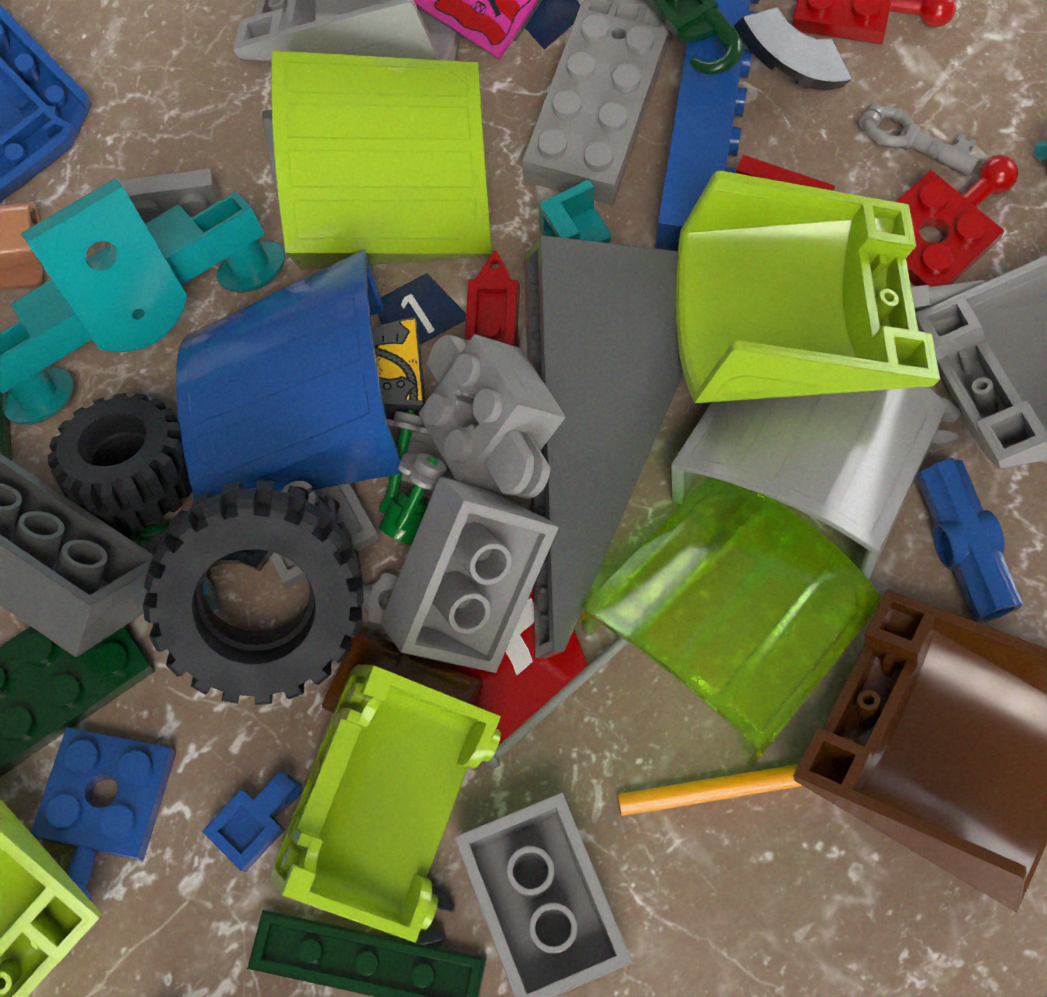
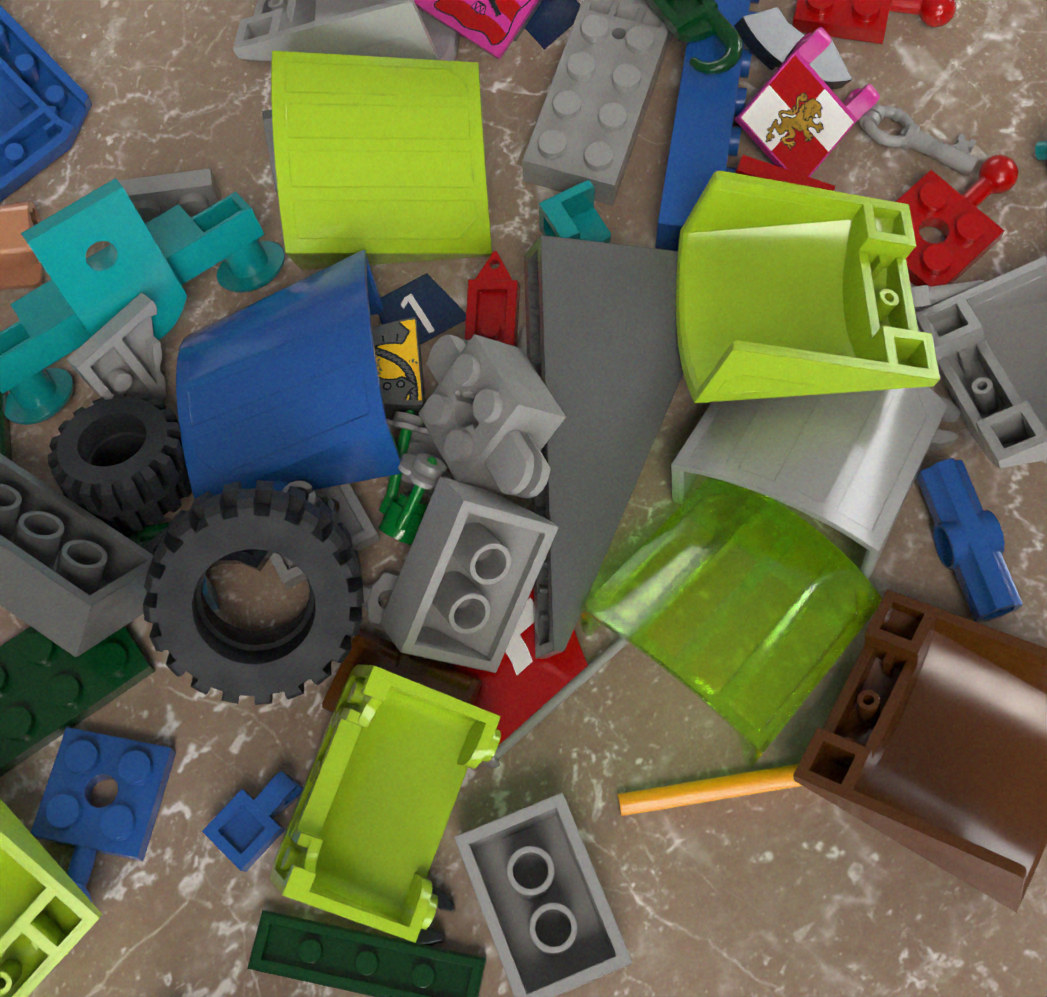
none -> light grey wing [66,293,167,401]
none -> flag [734,27,880,177]

